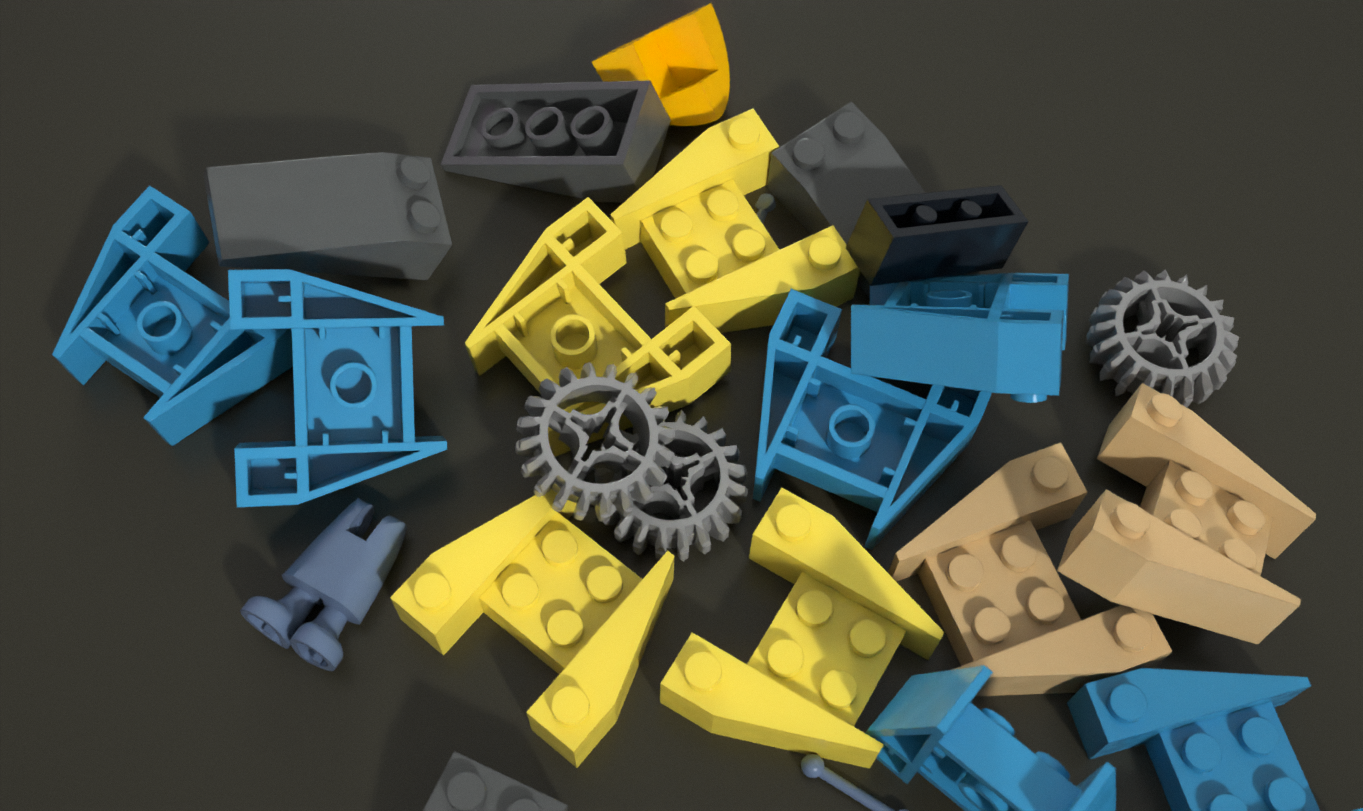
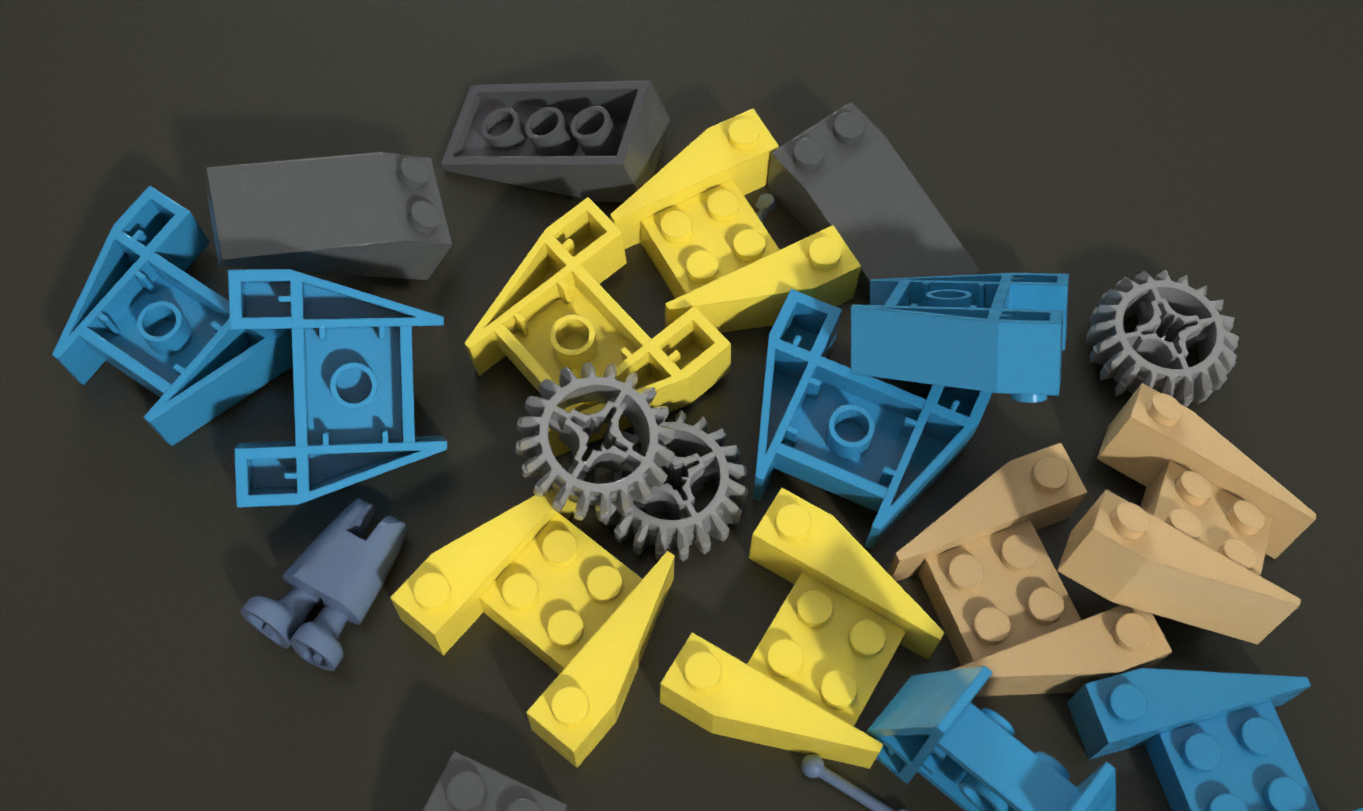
yellow brick [592,3,730,126] -> none
black brick [846,185,1029,286] -> none

